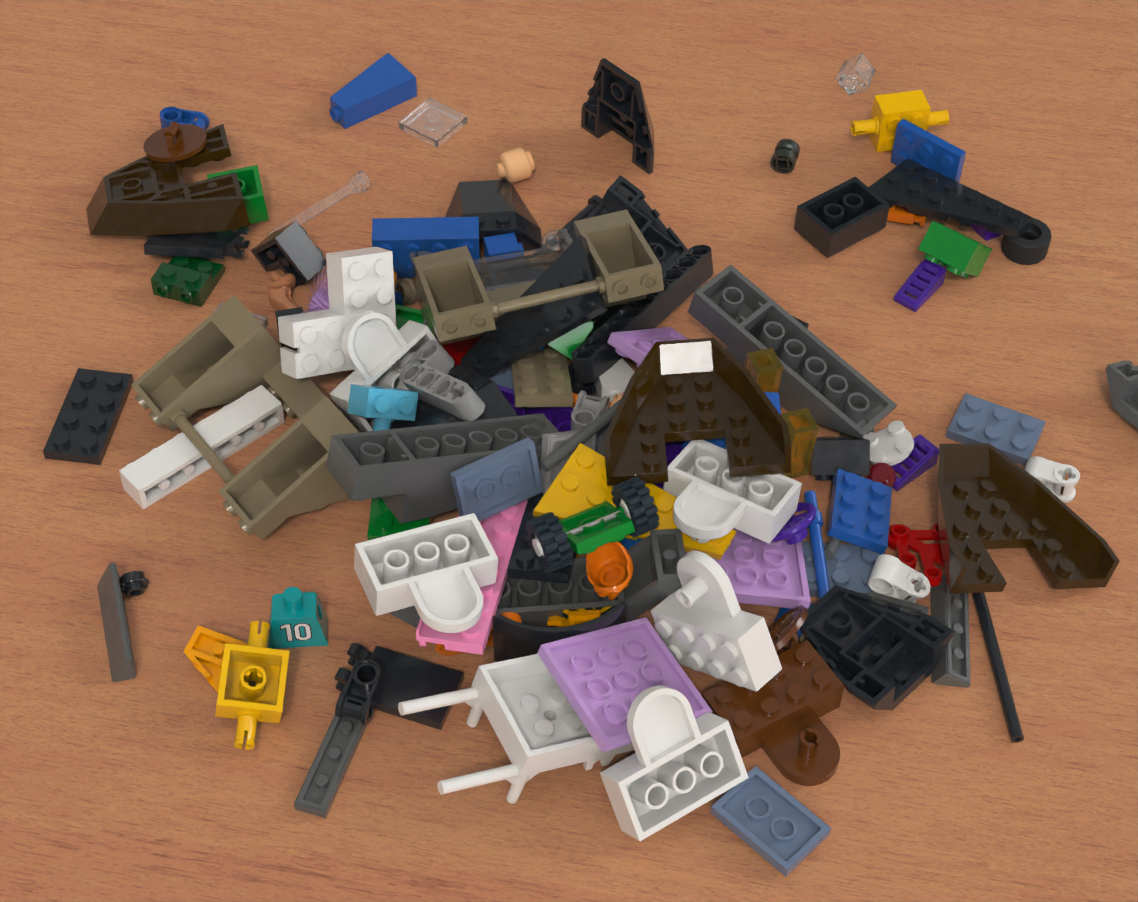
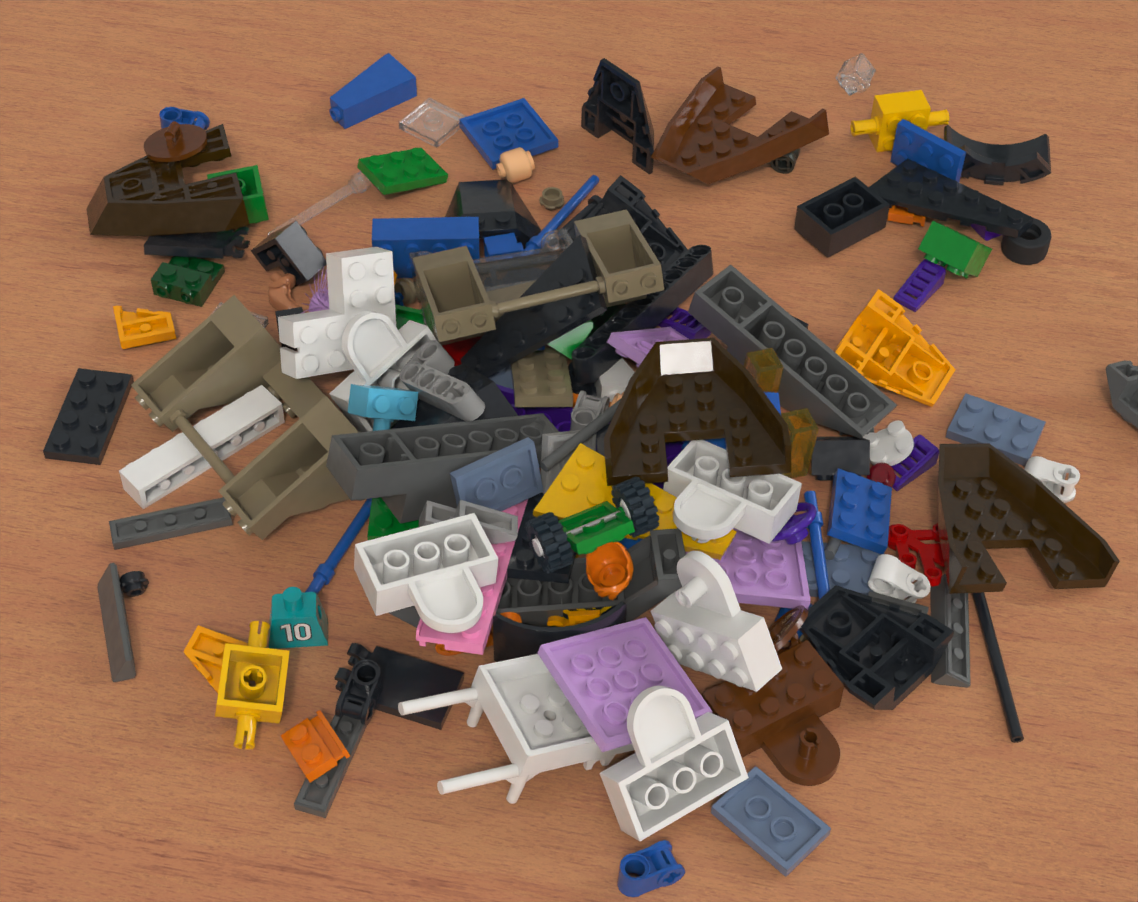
none -> dark grey tile [109,497,233,550]
none -> light orange wing [113,305,176,349]
none -> orange plate [280,710,350,783]
none -> blue bar [305,498,372,595]
none -> green plate [357,148,448,195]
none -> light grey slope [419,500,518,544]
none -> blue plate [459,98,558,170]
none -> blue bar [518,175,599,264]
none -> dark tan plate [539,187,564,210]
none -> blue piece [617,840,685,897]
none -> reddish brown piece [651,66,829,184]
none -> dark purple slope [658,307,711,339]
none -> light orange wedge [834,289,956,407]
none -> black panel [944,125,1051,186]

